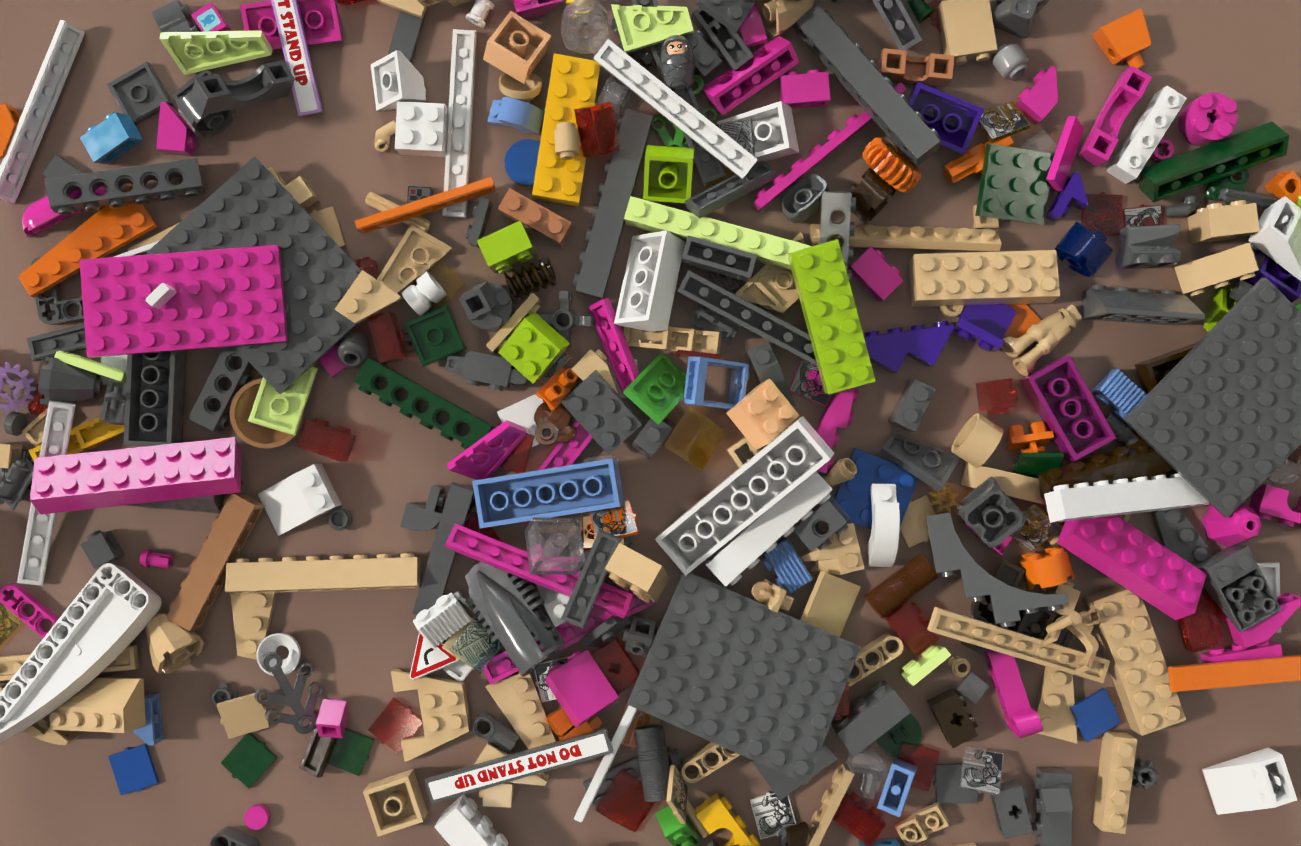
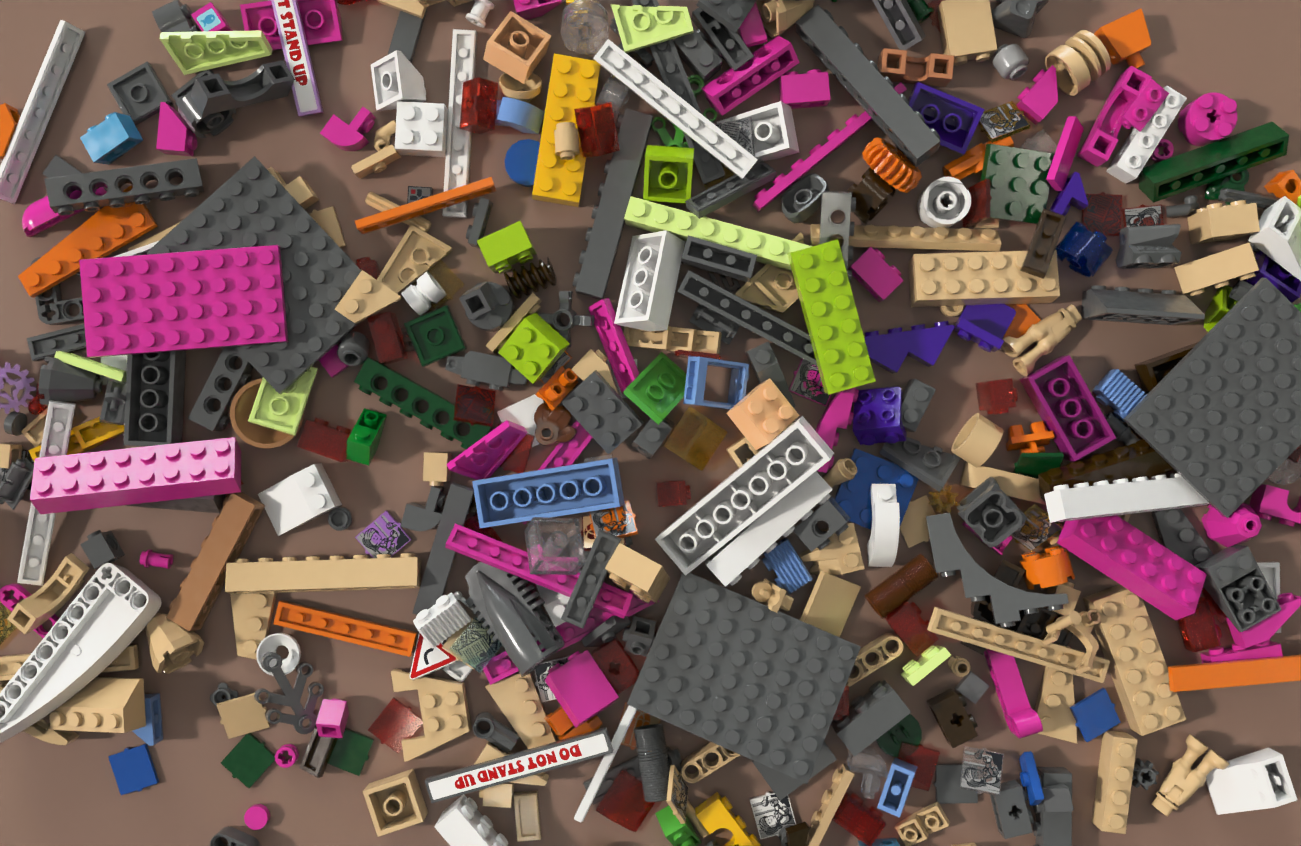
white tile [145,283,177,309] -> none
nougat arch [498,188,573,247] -> none
dark grey piece [660,35,695,90] -> none
none -> tan arch [7,553,90,634]
none -> orange plate [273,600,417,657]
none -> dark pink bush [275,744,299,768]
none -> dark pink brick [320,107,376,151]
none -> green slope [346,408,387,466]
none -> tan plate [351,145,401,179]
none -> piece [355,510,412,558]
none -> tan brick [423,452,451,486]
none -> clear red piece [453,384,496,427]
none -> clear red brick [460,77,498,134]
none -> tan tile [513,791,541,842]
none -> clear red brick [657,480,691,507]
none -> dark purple bracket [853,386,907,445]
none -> white brick [917,177,971,228]
none -> clear red piece [963,179,992,228]
none -> blue plate [1019,751,1044,806]
none -> dark brown tile [1020,209,1066,279]
none -> tan wheel [1045,30,1111,96]
none -> dark pink hinge [1122,79,1169,132]
none -> tan piece [1151,734,1229,817]

